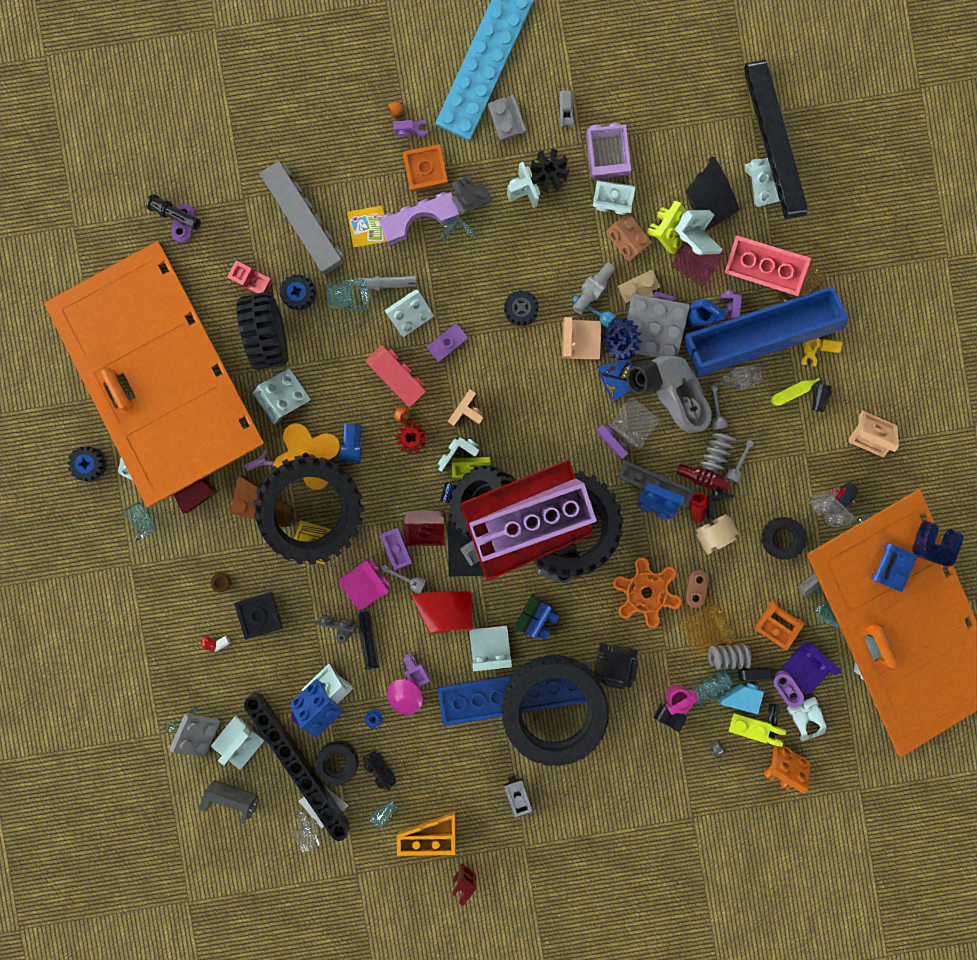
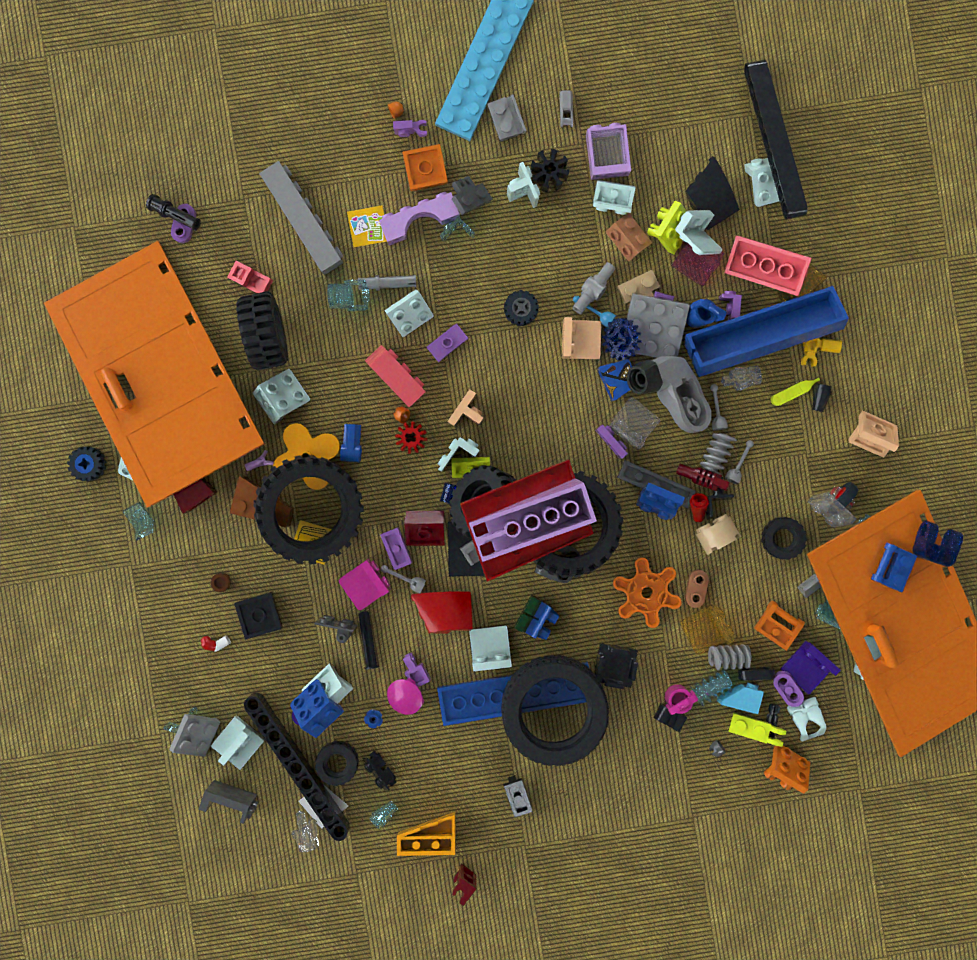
black wheel [279,274,316,311] -> none

